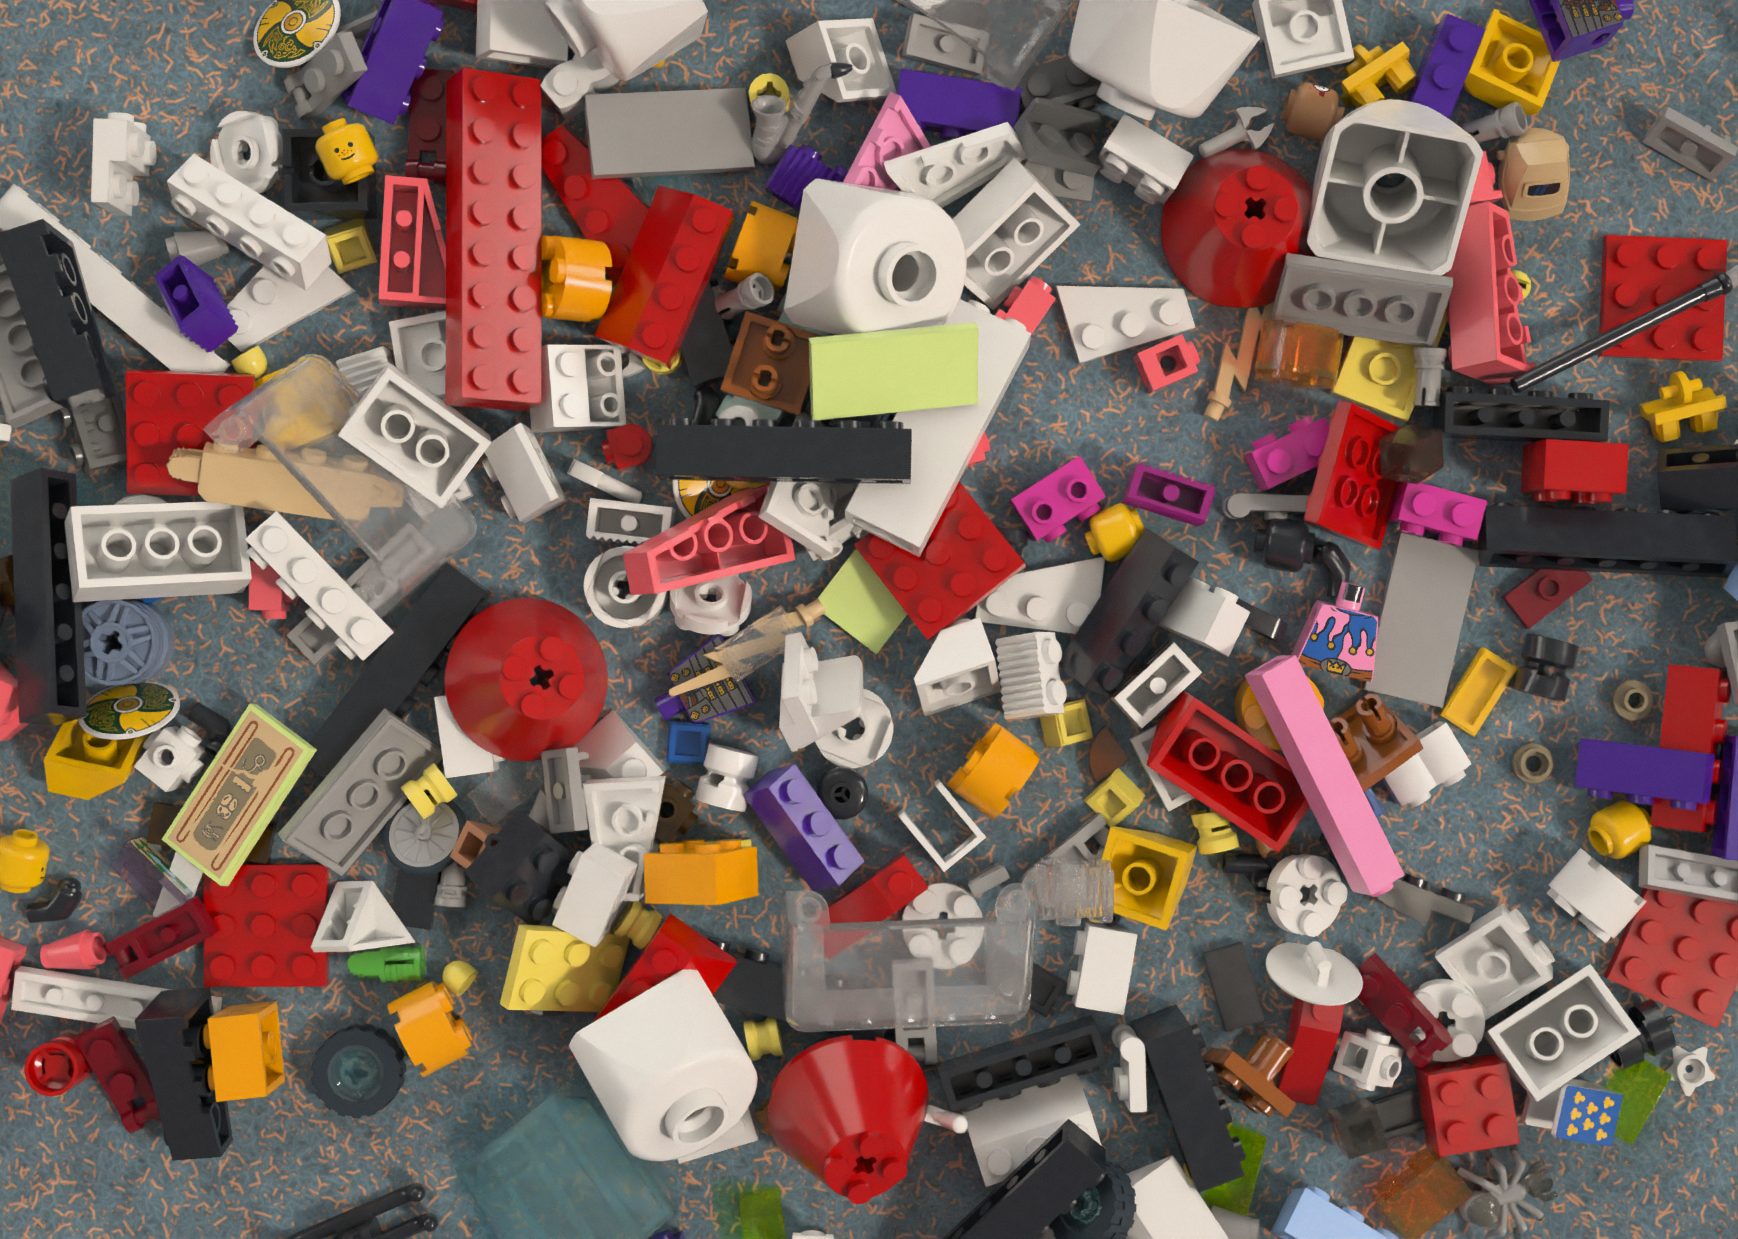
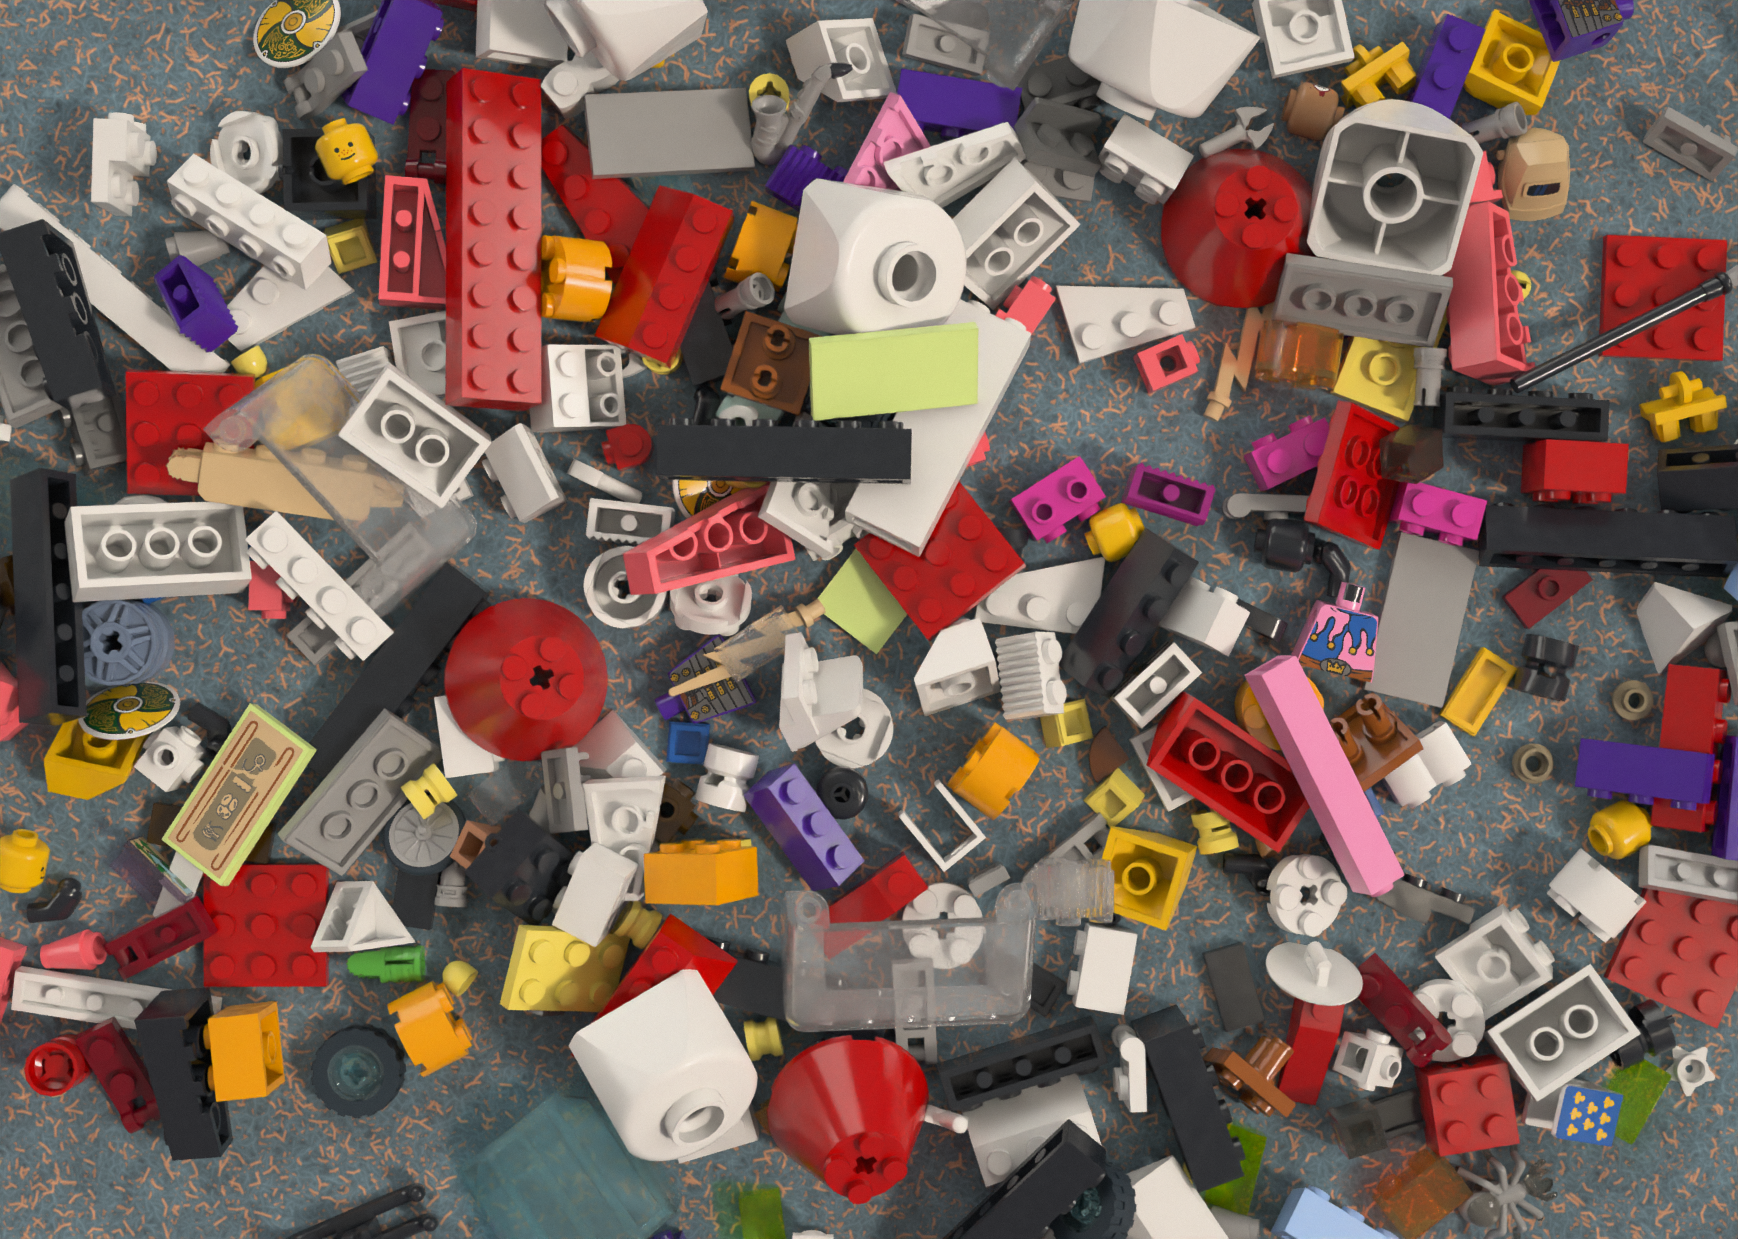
none -> white slope [1637,582,1732,675]

